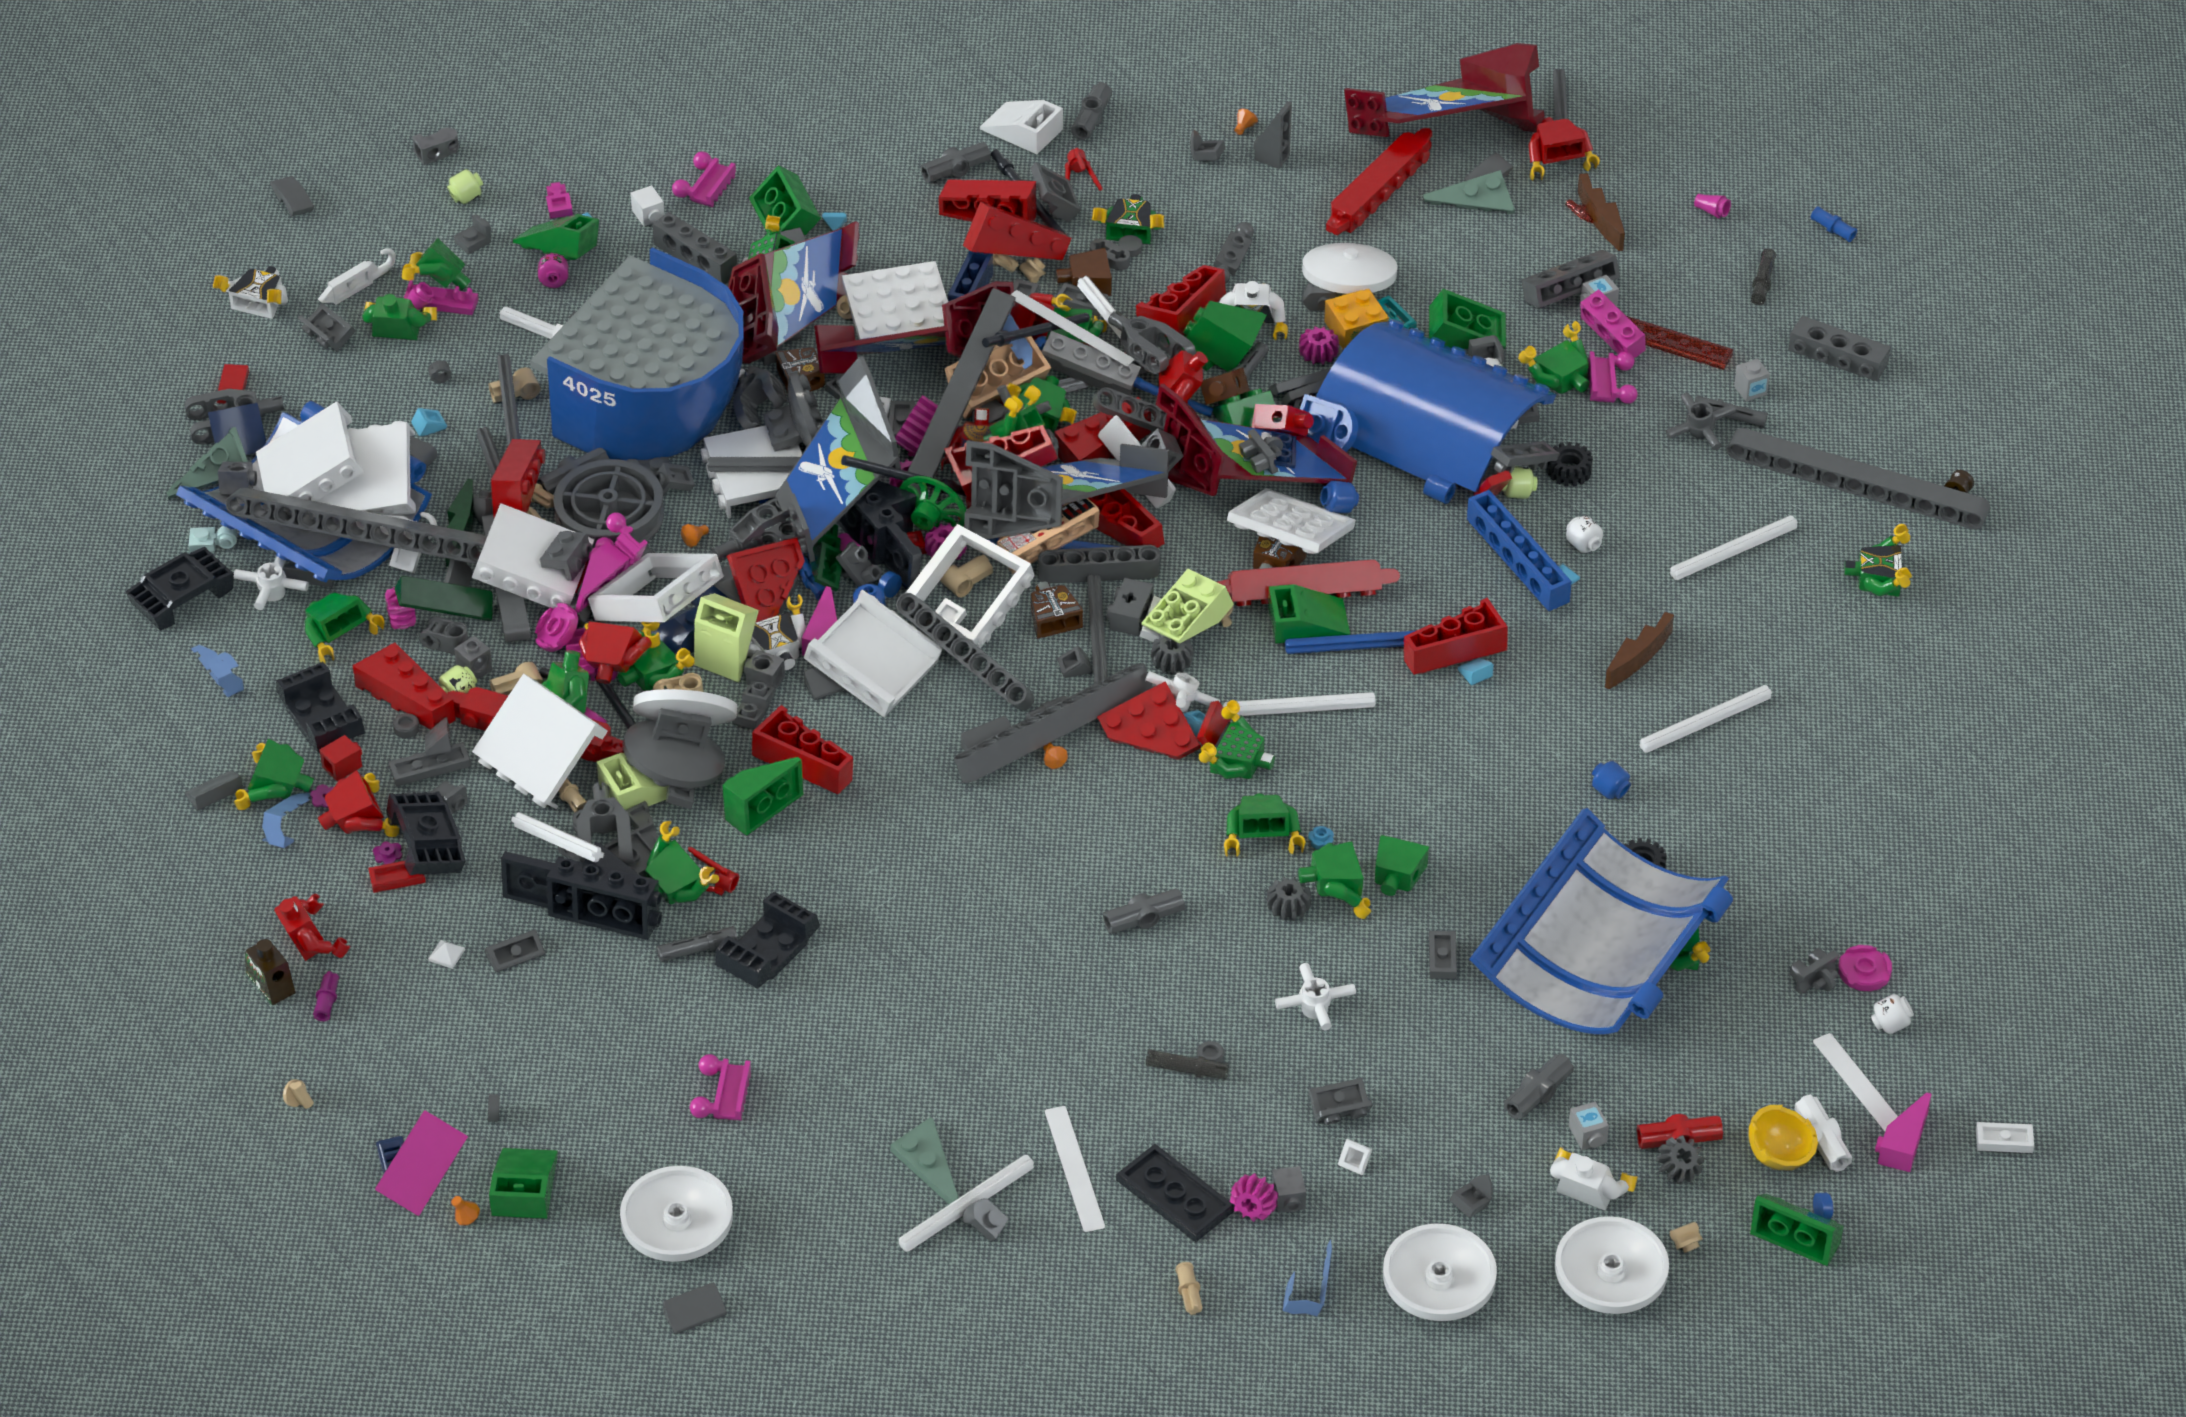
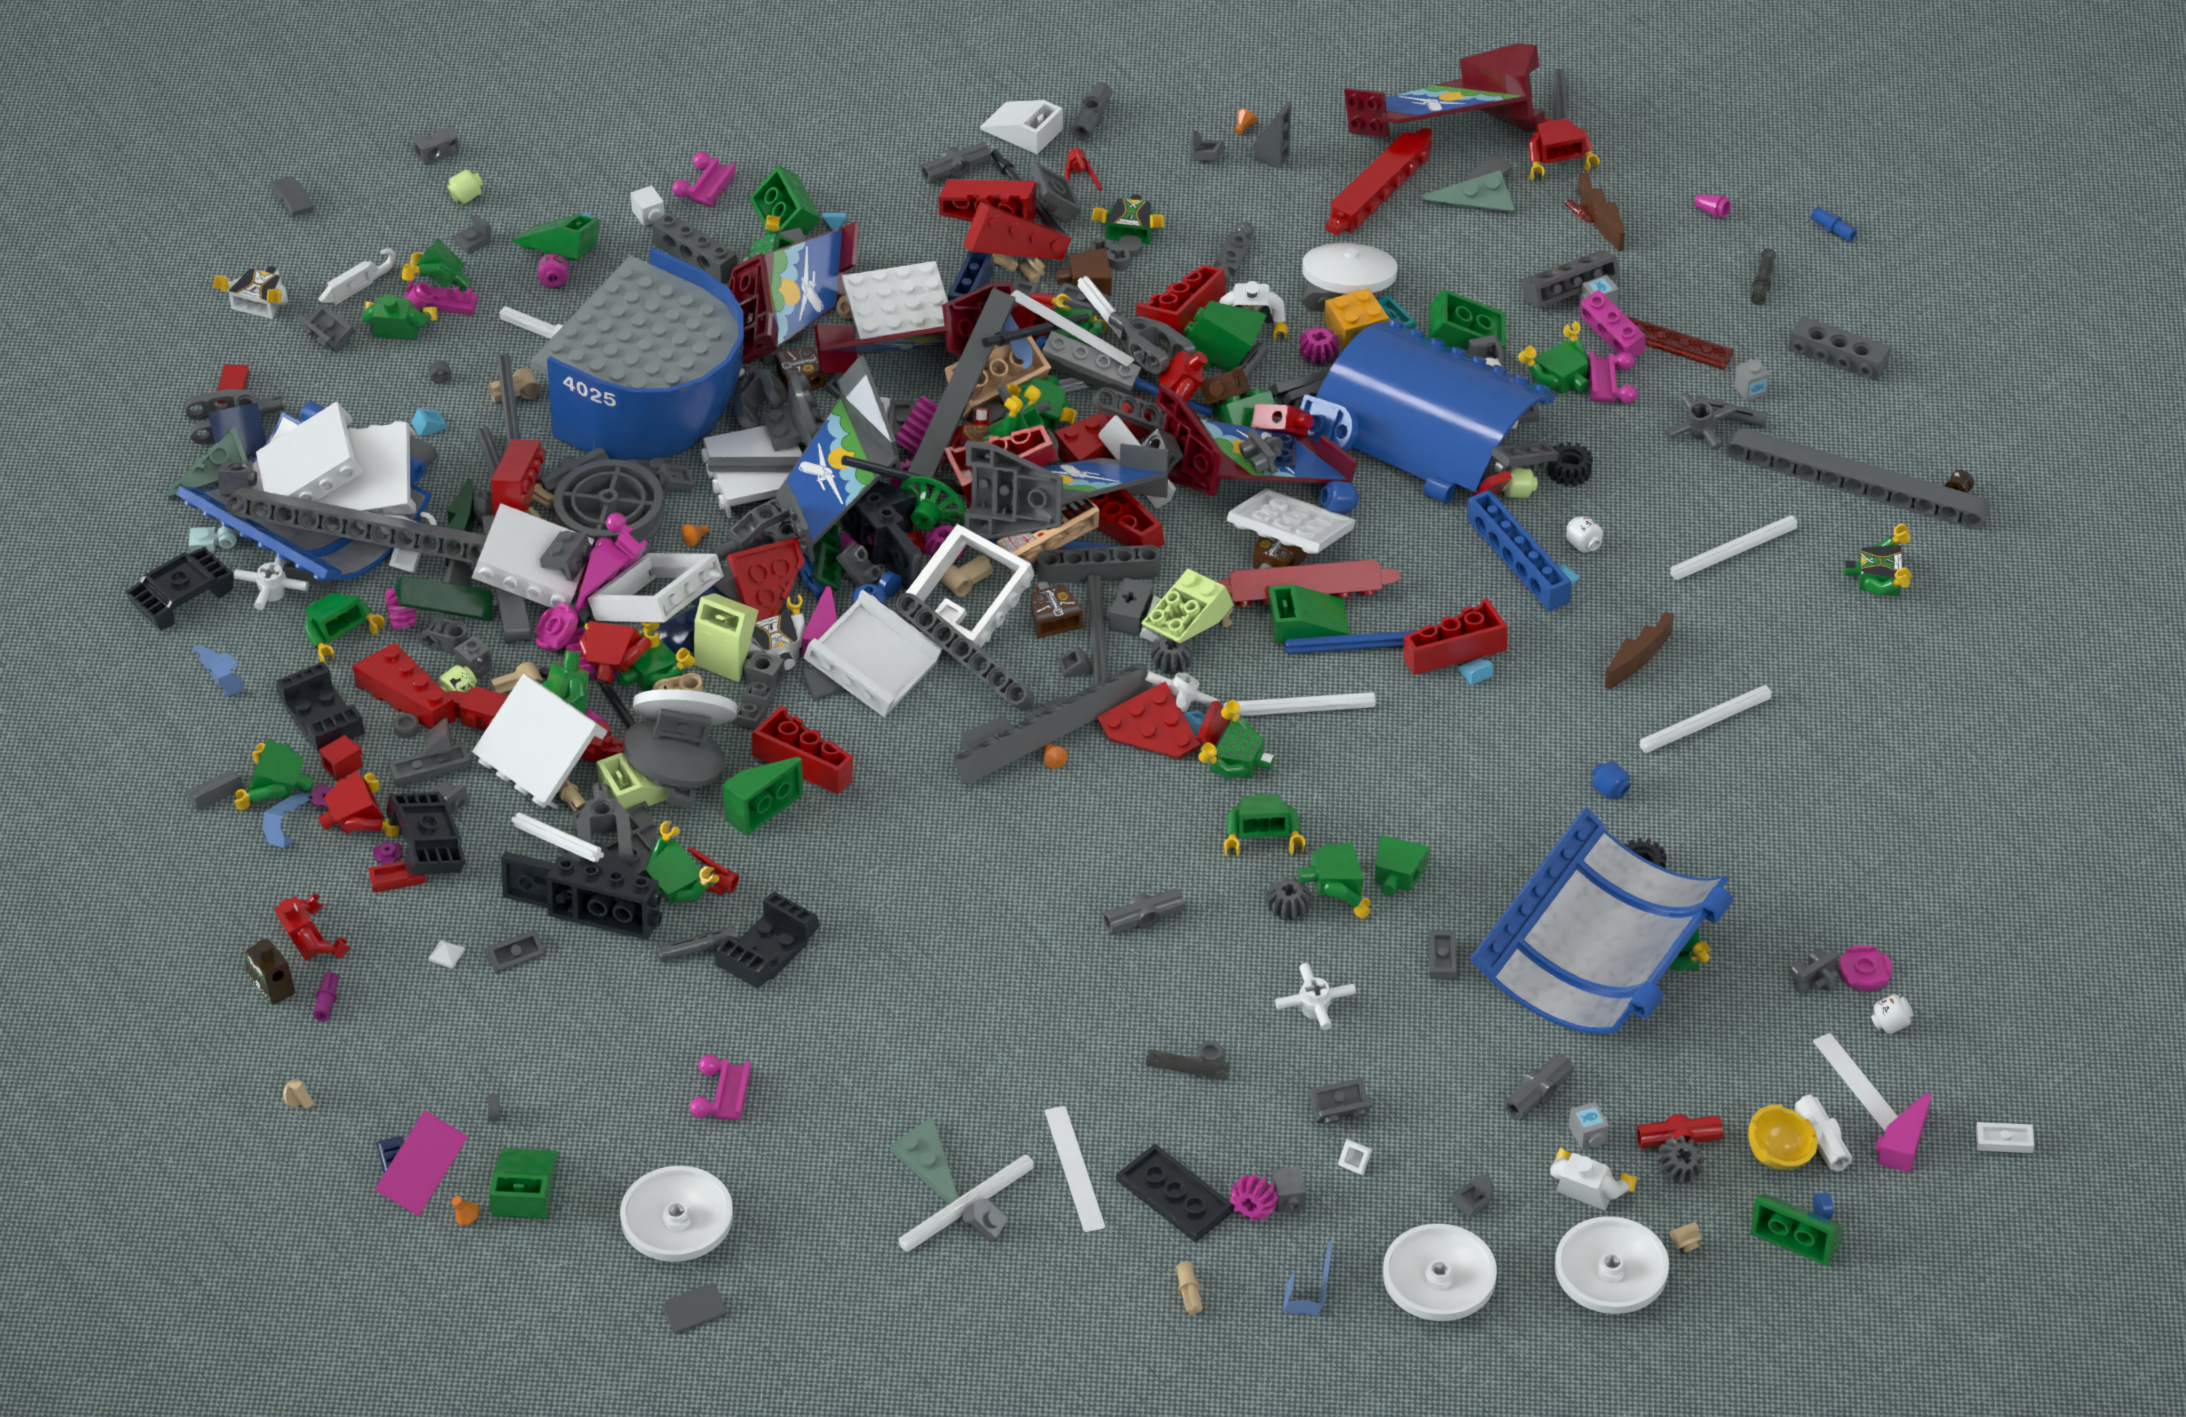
dark pink plate [546,182,573,219] -> none
dark azure plate [1308,826,1334,850] -> none

